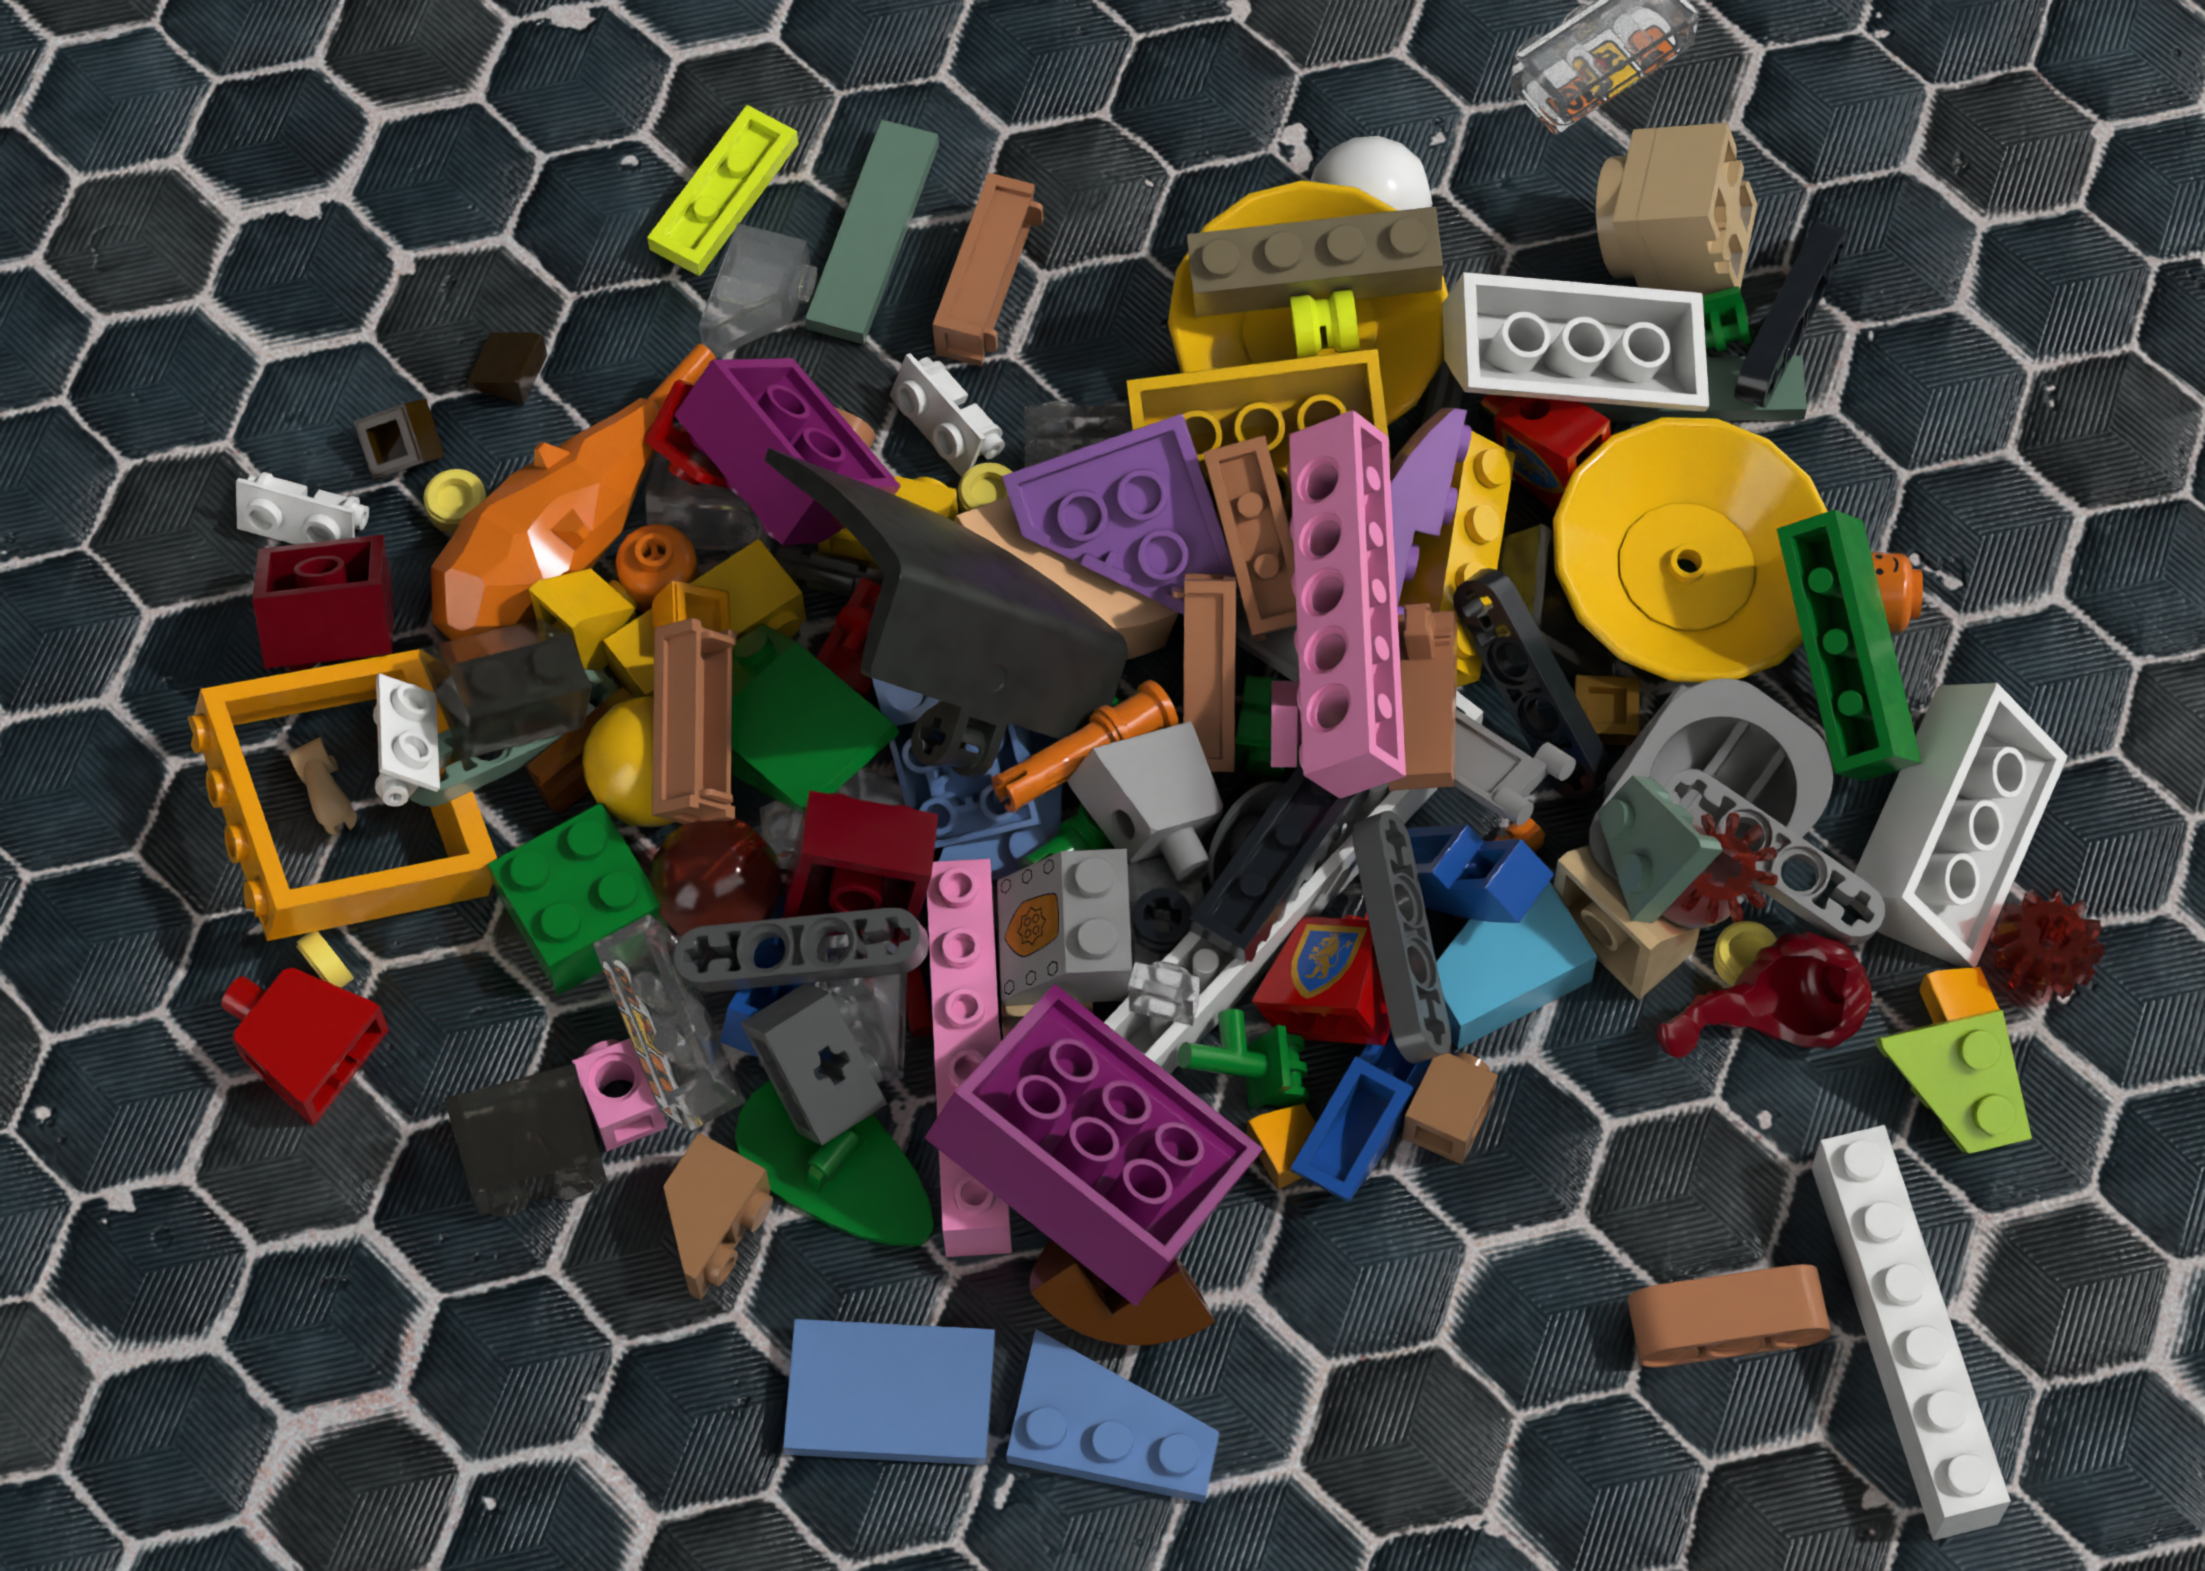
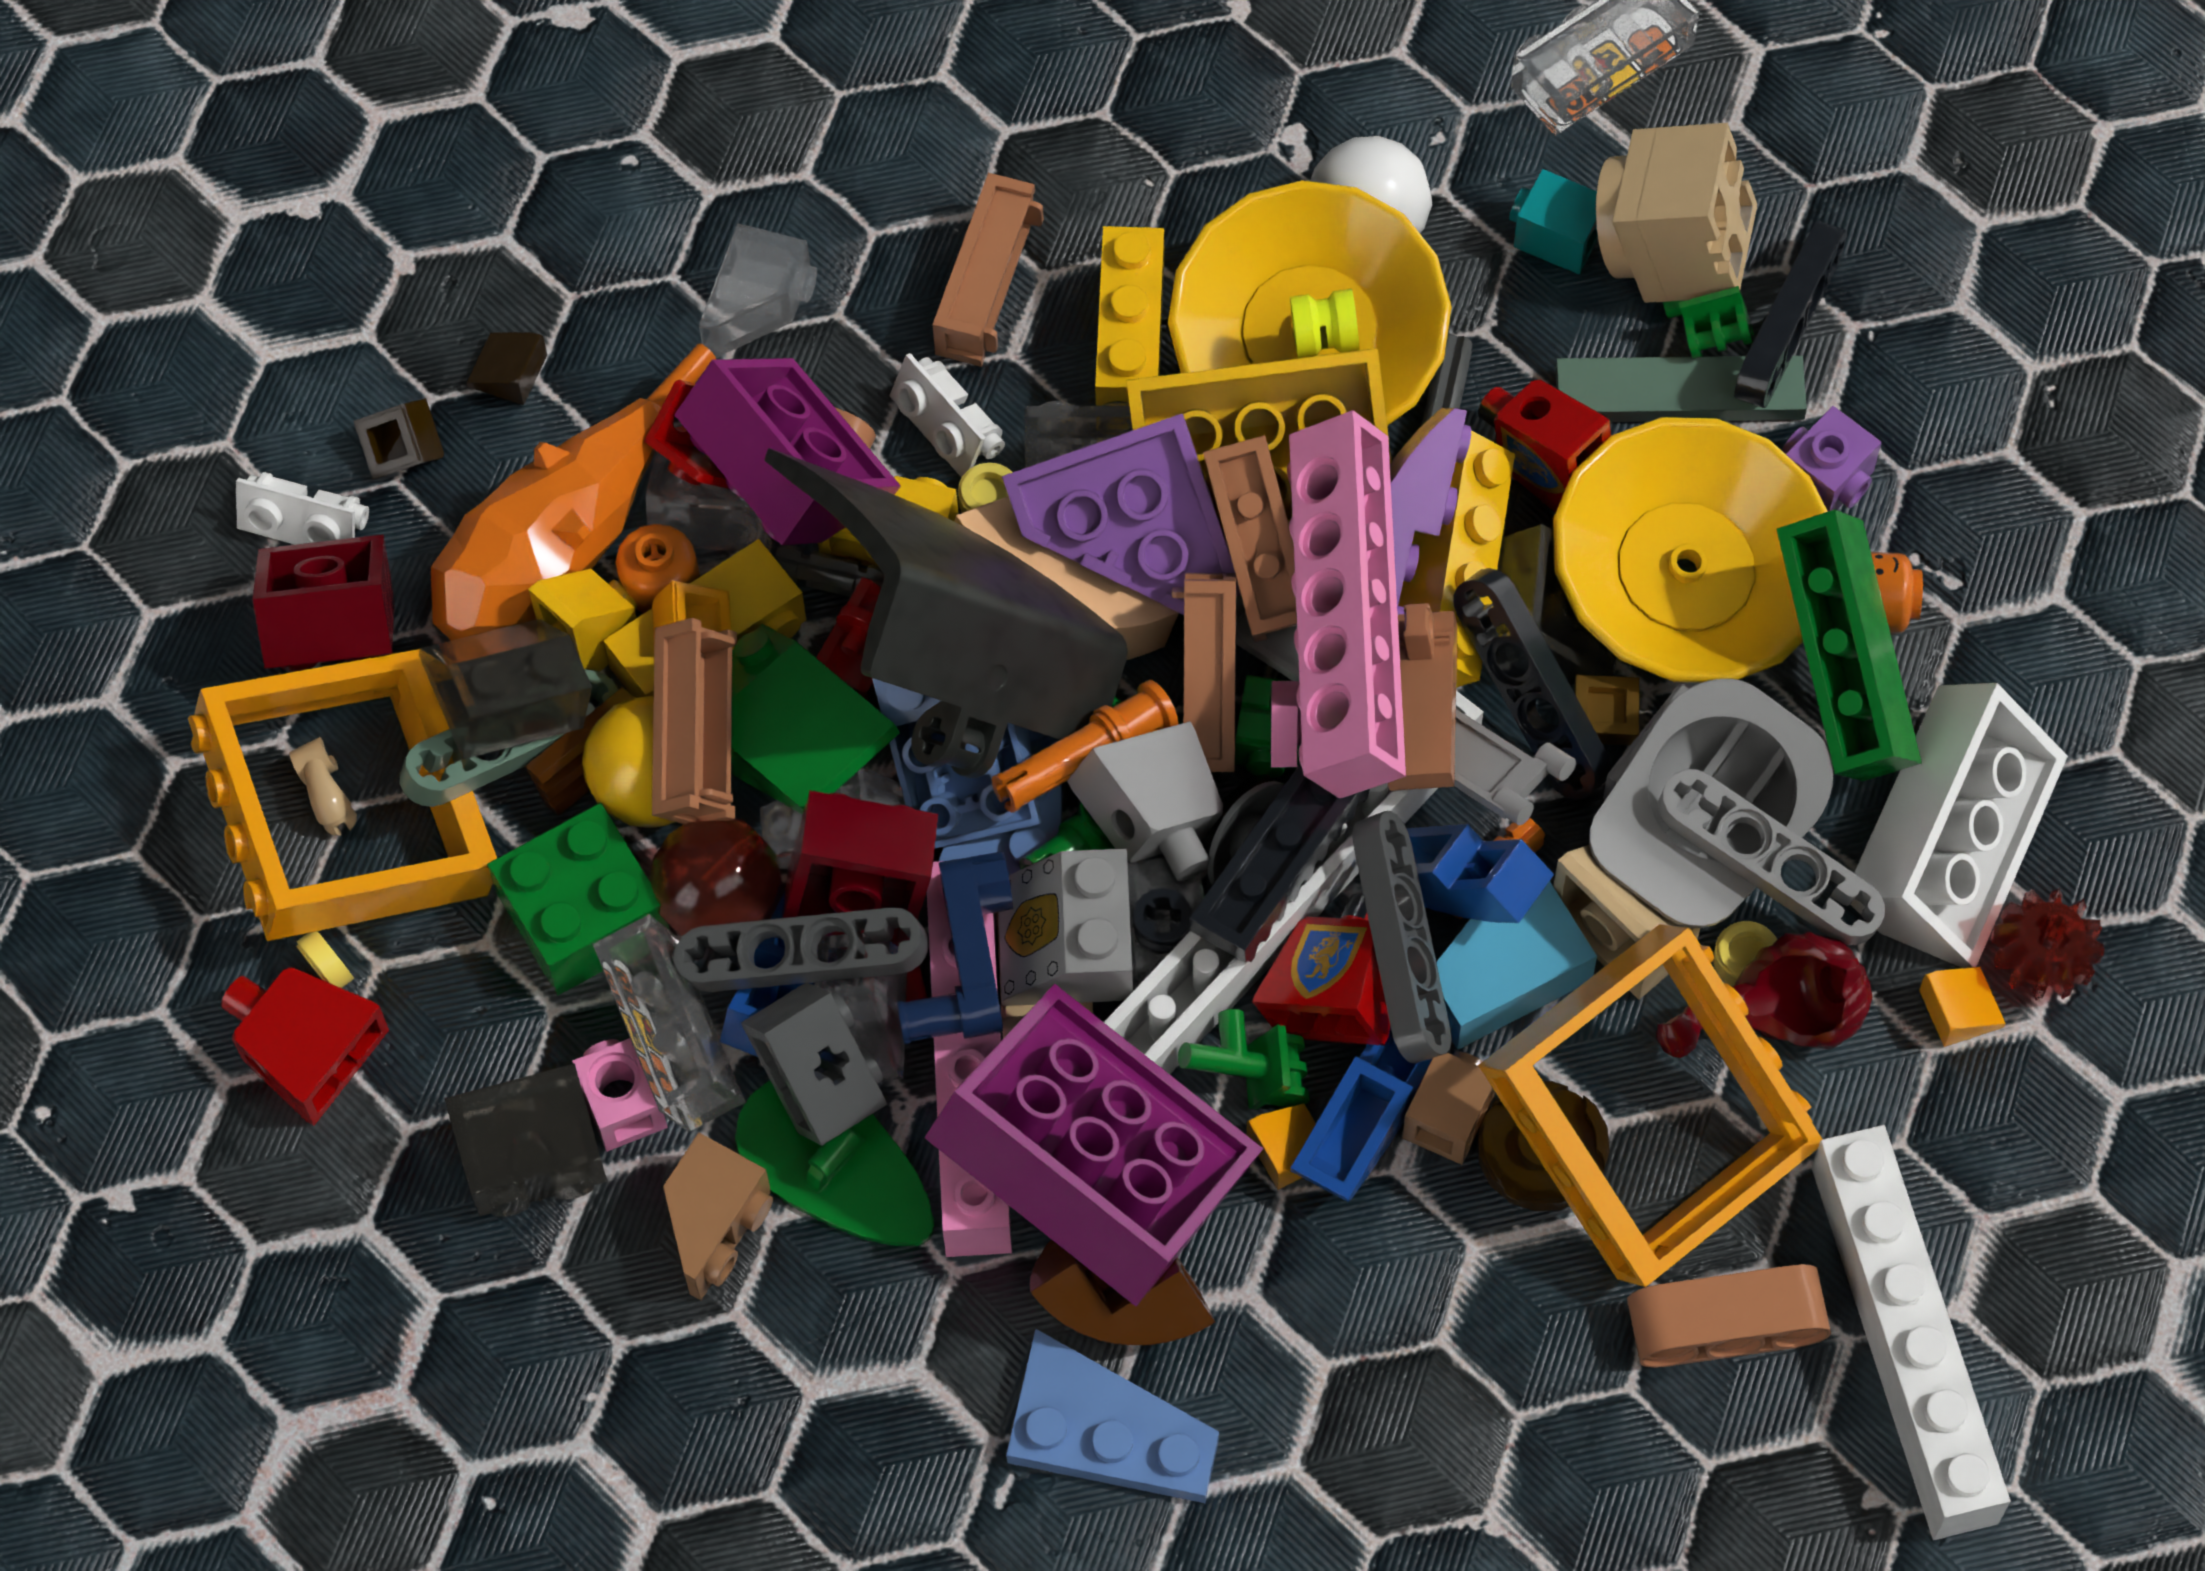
white hinge [373,673,440,807] -> none
light yellow tile [424,469,487,534] -> none
neon yellow plate [647,105,799,277] -> none
medium blue tile [783,1319,996,1465] -> none
sand green tile [805,119,939,344] -> none
clear plate [1128,961,1200,1026] -> none
dark tan brick [1187,206,1443,317] -> none
white slope [1442,272,1709,412] -> none
sand green wing [1598,775,1723,923] -> none
clear red gear [1681,813,1778,924] -> none
lime wing [1875,1009,2032,1154] -> none
none -> dark blue beam [897,851,1013,1044]
none -> yellow brick [1095,226,1164,424]
none -> dark brown tile [1477,1081,1610,1211]
none -> light orange window [1478,924,1823,1287]
none -> teal brick [1509,169,1598,275]
none -> medium lavender brick [1782,406,1882,511]

